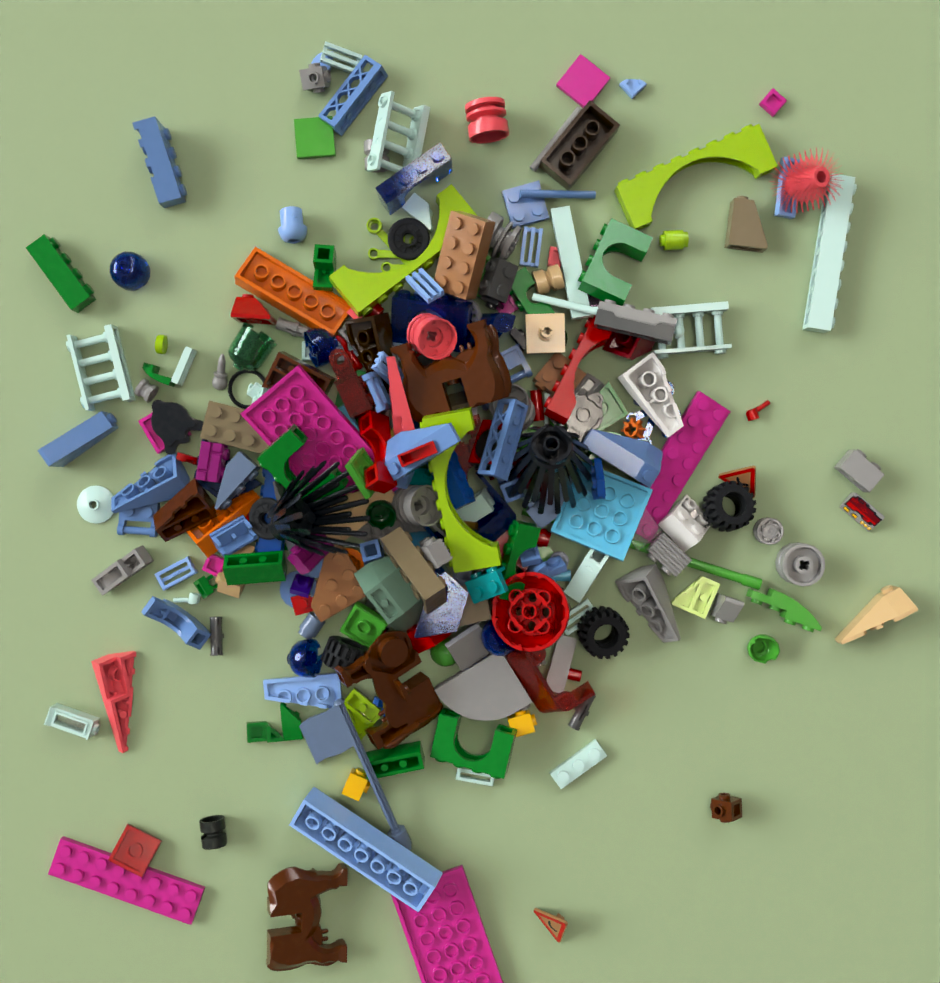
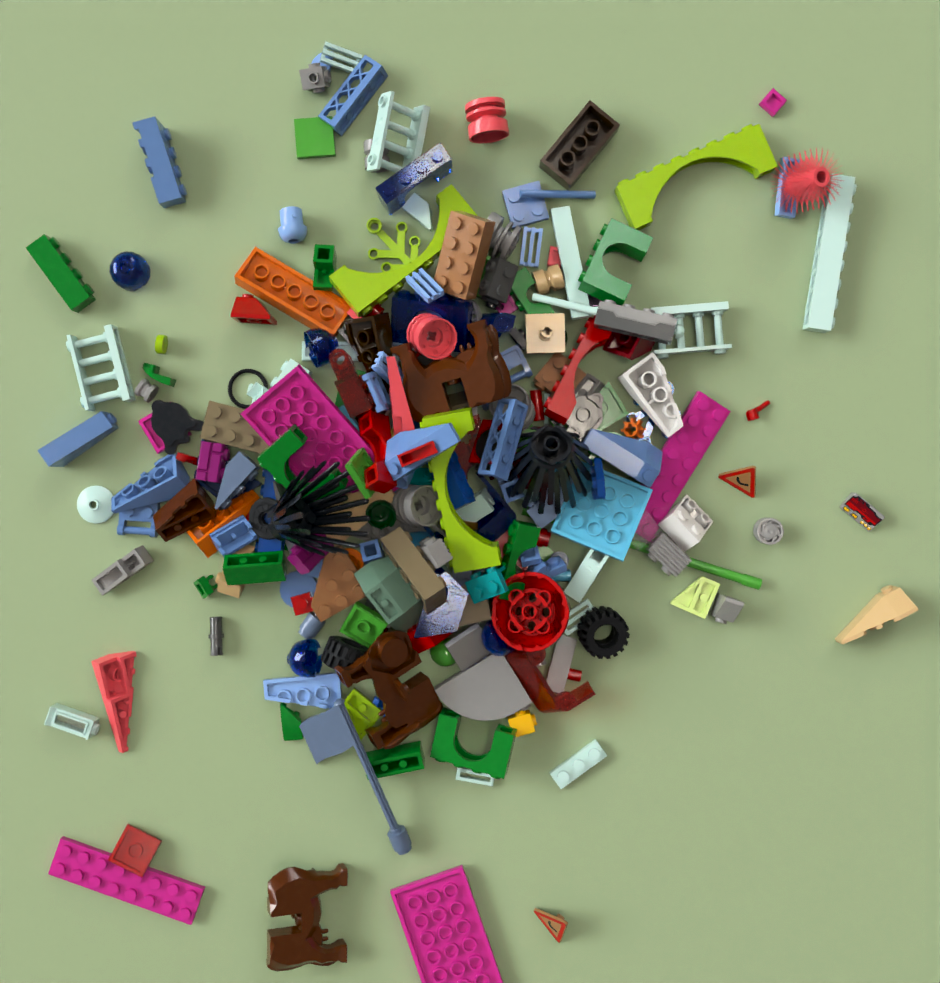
medium blue arch [141,596,211,650] -> none
light blue tile [154,556,198,591] -> none
light aqua tile [171,346,197,386] -> none
light aqua hand [173,592,201,604] -> none
pearl dark grey wheel [199,815,227,850] -> none
dark pink tile [202,554,224,577] -> none
light grey bar [212,354,228,390] -> none
clear green cylinder [228,322,277,371] -> none
green slope [246,721,284,743] -> none
reddish brown wedge [262,351,336,395] -> none
light grey pin [276,317,316,341] -> none
light blue brick [289,787,443,912] -> none
dark purple tile [290,574,314,598] -> none
red piece [335,335,363,370] -> none
yellow brick [341,768,370,801] -> none
black wheel [388,218,430,260] -> none
light grey bar [530,106,582,172] -> none
dark pink tile [556,54,610,108] -> none
dark grey pin [568,691,596,731] -> none
light grey wedge [615,564,681,643] -> none
light blue tile [619,79,647,99] -> none
lime brick [659,230,689,250] -> none
black tyre [702,481,757,532] -> none
reddish brown brick [710,793,742,823] -> none
dark tan slope [724,196,768,253] -> none
bright green slope [746,588,822,632] -> none
bright green hair [747,634,780,664] -> none
light grey wheel [775,542,825,586] -> none
light grey brick [834,449,885,492] -> none

